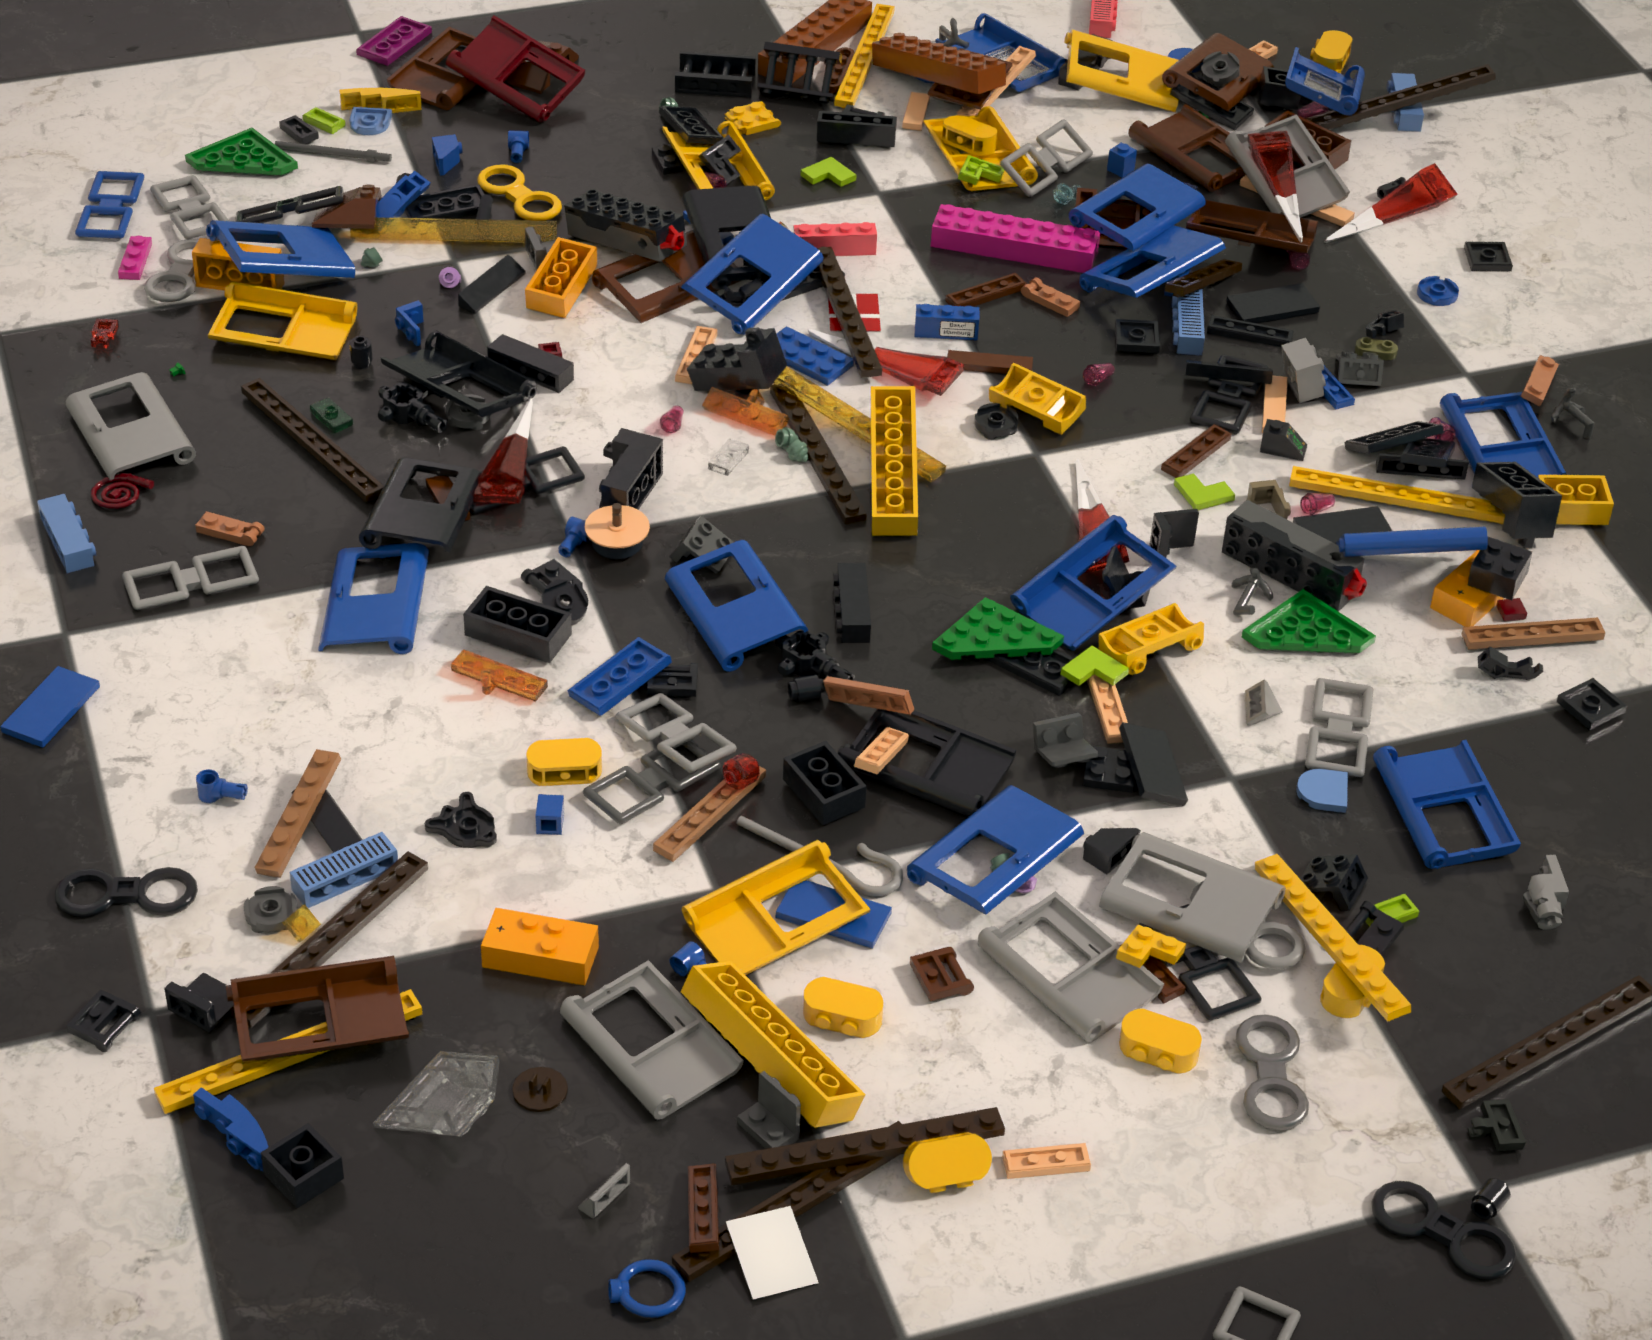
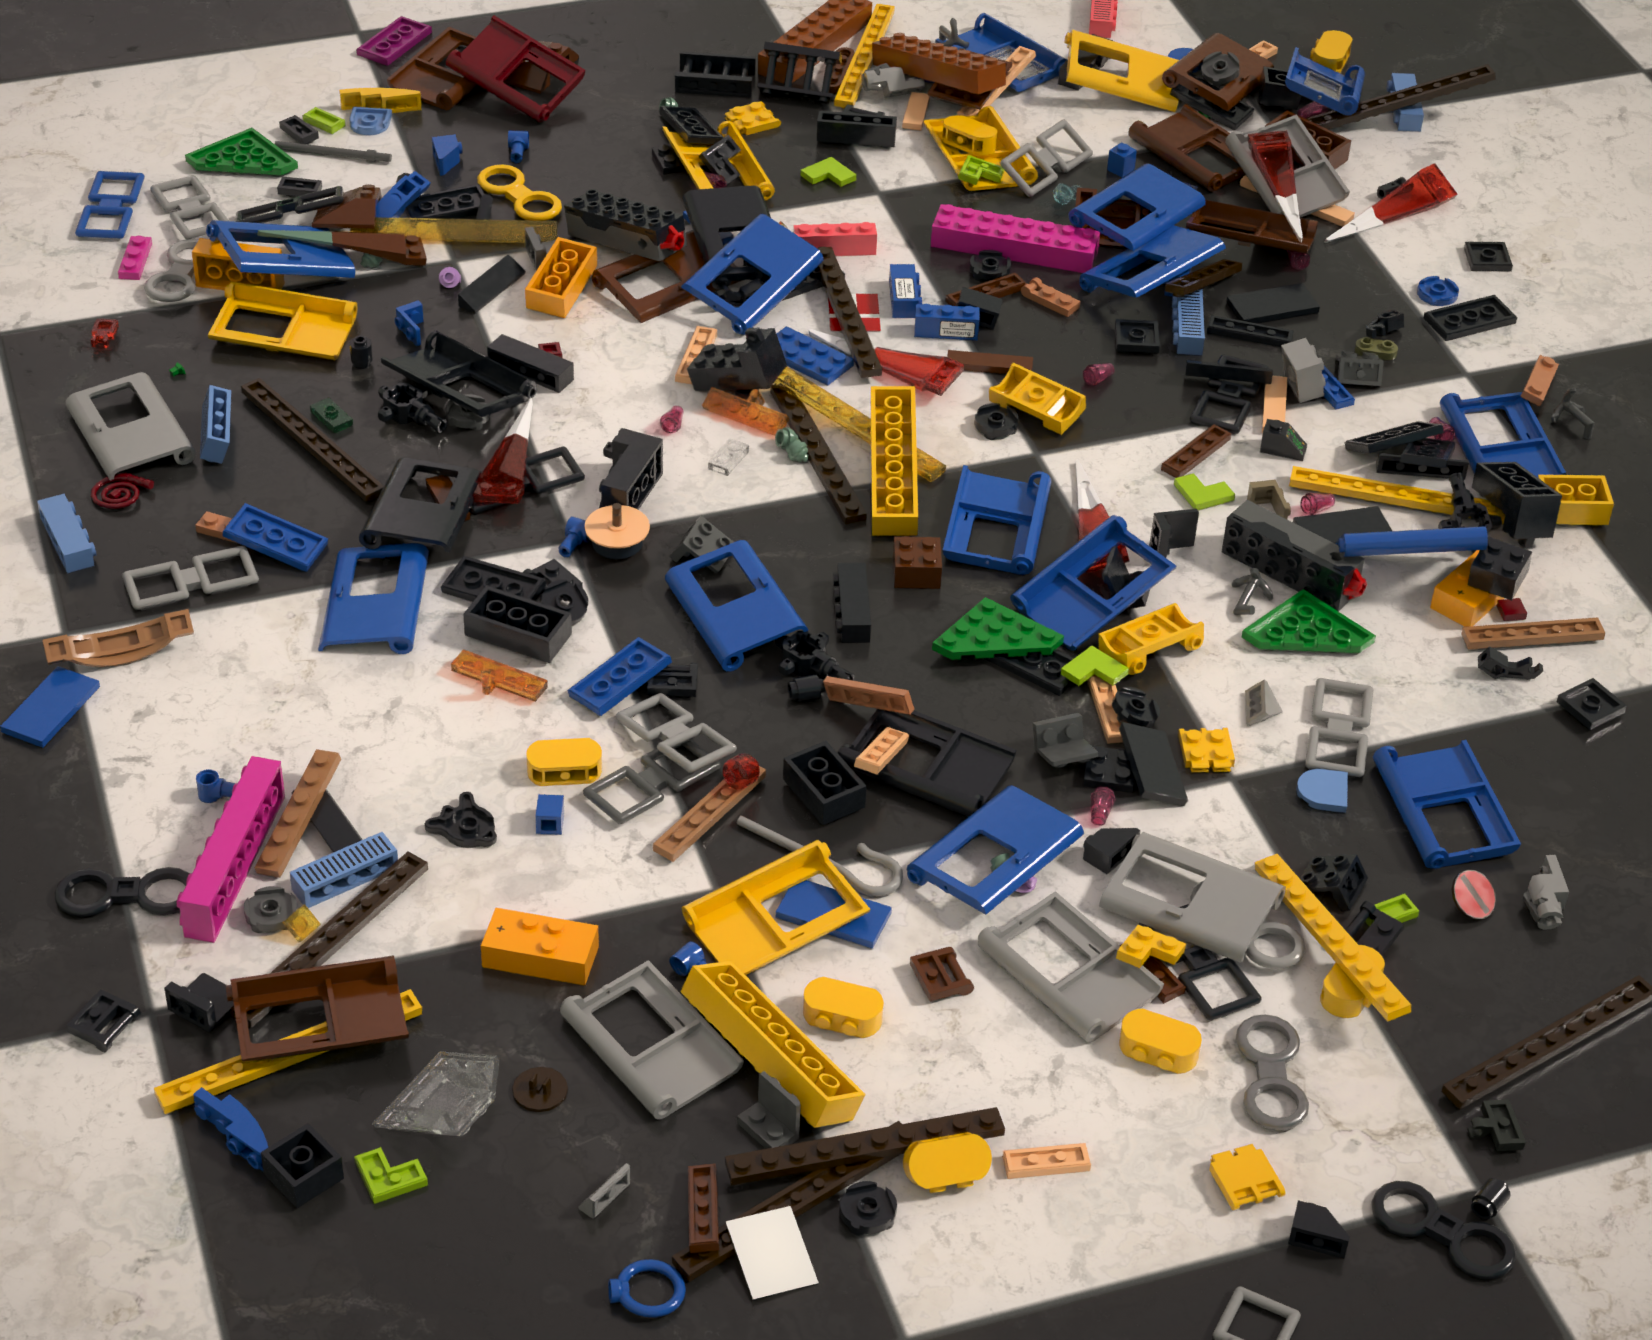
none -> medium nougat piece [42,609,194,667]
none -> dark pink brick [177,756,285,943]
none -> medium blue brick [200,385,231,464]
none -> blue tile [223,503,328,572]
none -> reddish brown plate [257,230,427,266]
none -> black plate [277,176,322,197]
none -> lime tile [354,1147,428,1204]
none -> black tile [441,556,546,601]
none -> black plate [839,1181,897,1236]
none -> light grey plate [861,63,925,98]
none -> blue brick [889,264,922,318]
none -> reddish brown brick [893,536,942,589]
none -> blue piece [943,465,1051,575]
none -> black brick [956,287,1003,330]
none -> black plate [969,250,1011,281]
none -> clear pink cone [1091,787,1116,826]
none -> black plate [1112,687,1160,728]
none -> yellow plate [1178,728,1235,773]
none -> yellow plate [1209,1144,1286,1210]
none -> black slope [1288,1200,1350,1259]
none -> black tile [1423,294,1518,341]
none -> black piece [1438,473,1502,553]
none -> piece [1451,870,1496,920]

